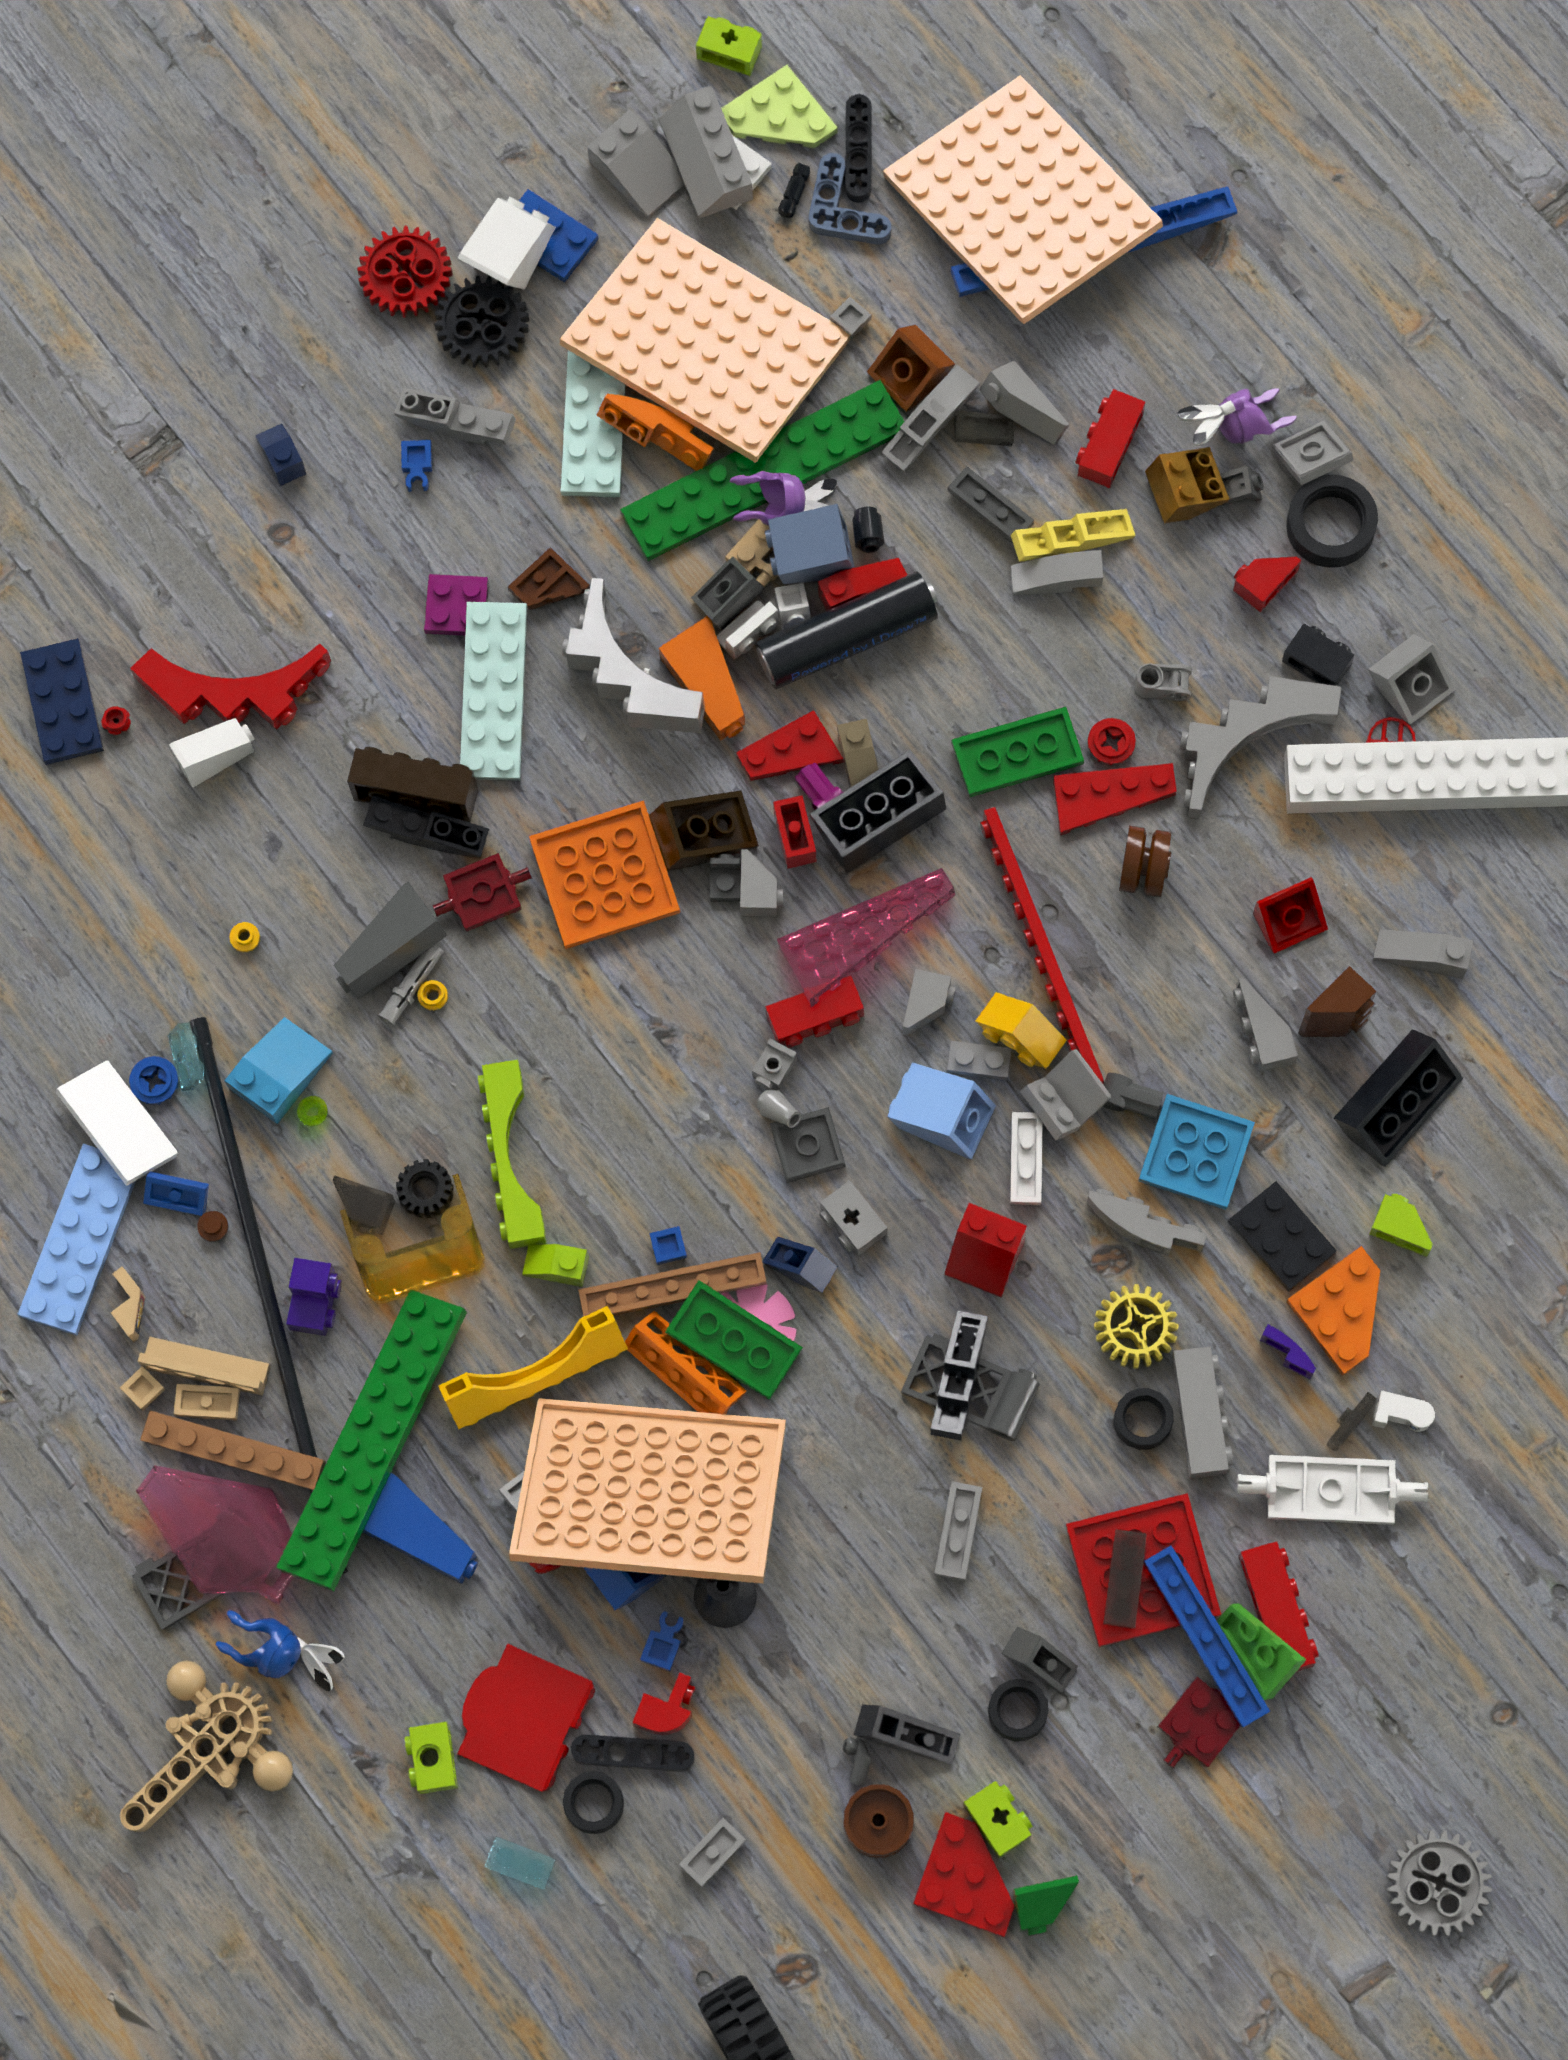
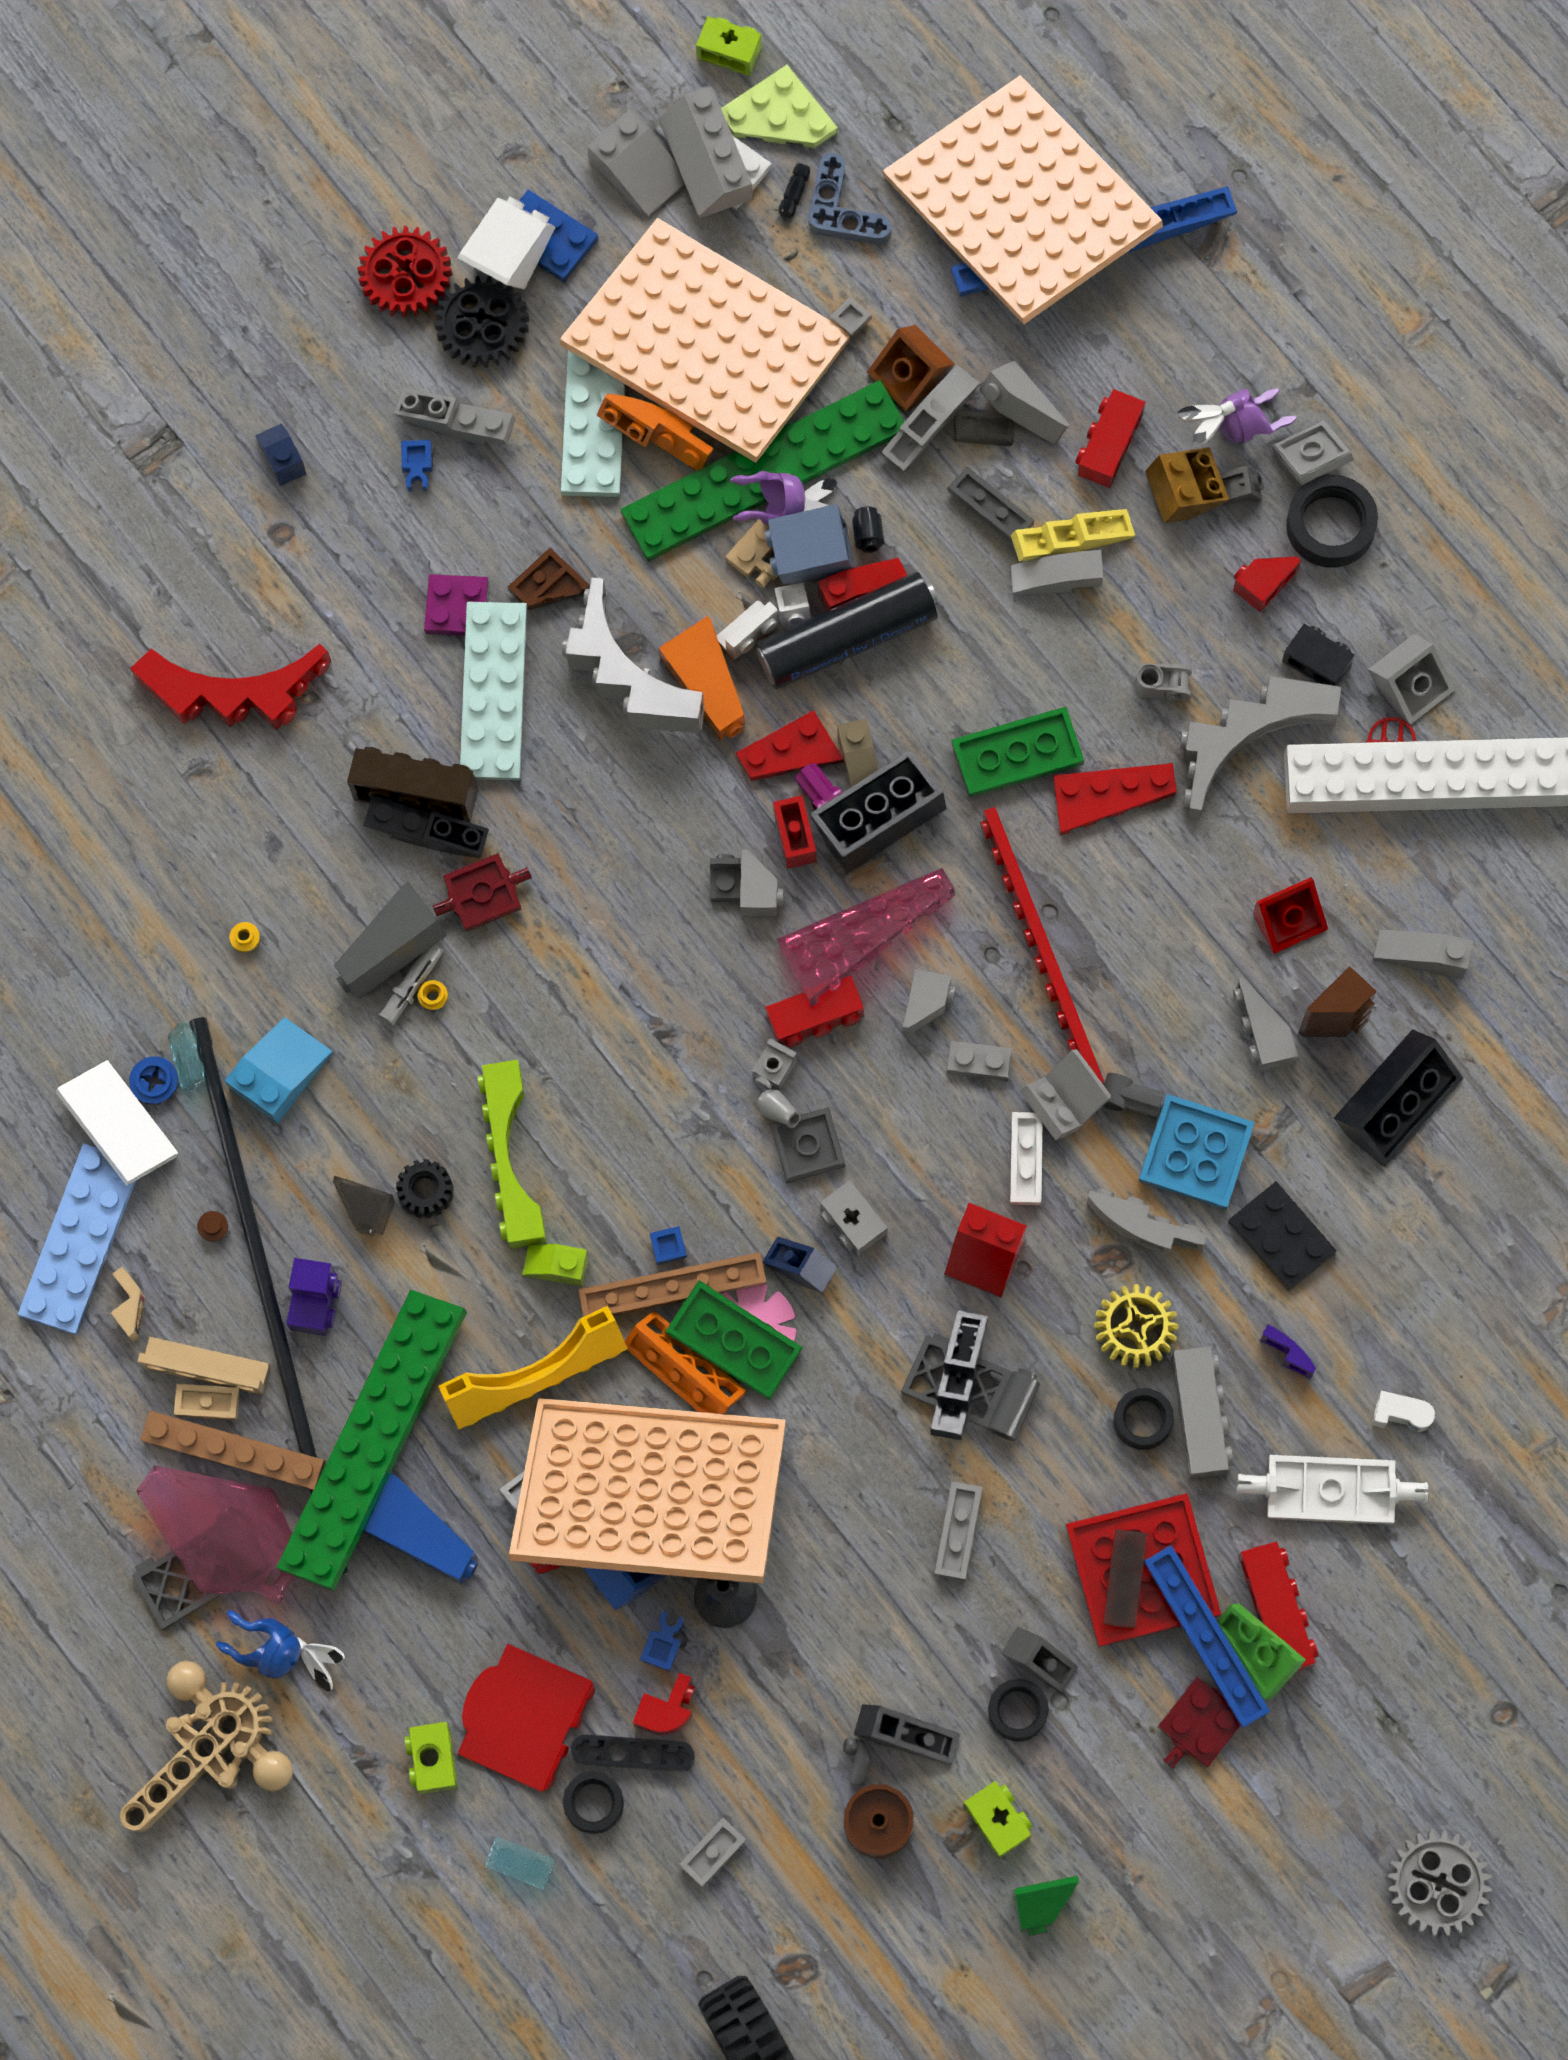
dark blue plate [20,638,104,765] -> none
red plate [101,706,131,735] -> none
tan plate [120,1366,165,1411] -> none
blue plate [143,1171,209,1216] -> none
white slope [169,718,255,788] -> none
clear neon green plate [297,1096,328,1127] -> none
clear yellow windscreen [340,1174,485,1304] -> none
orange plate [529,800,680,949] -> none
dark brown slope [649,790,759,871] -> none
dark grey slope [691,556,765,630] -> none
black beam [845,94,872,203] -> none
light blue slope [887,1062,996,1159] -> none
red plate [913,1812,1015,1938] -> none
yellow brick [975,992,1067,1069] -> none
red gear [1088,718,1136,766] -> none
reddish brown wheel [1119,825,1172,897] -> none
orange plate [1286,1246,1380,1376] -> none
clear smoke plate [1326,1392,1377,1452] -> none
lime slope [1369,1194,1433,1257] -> none

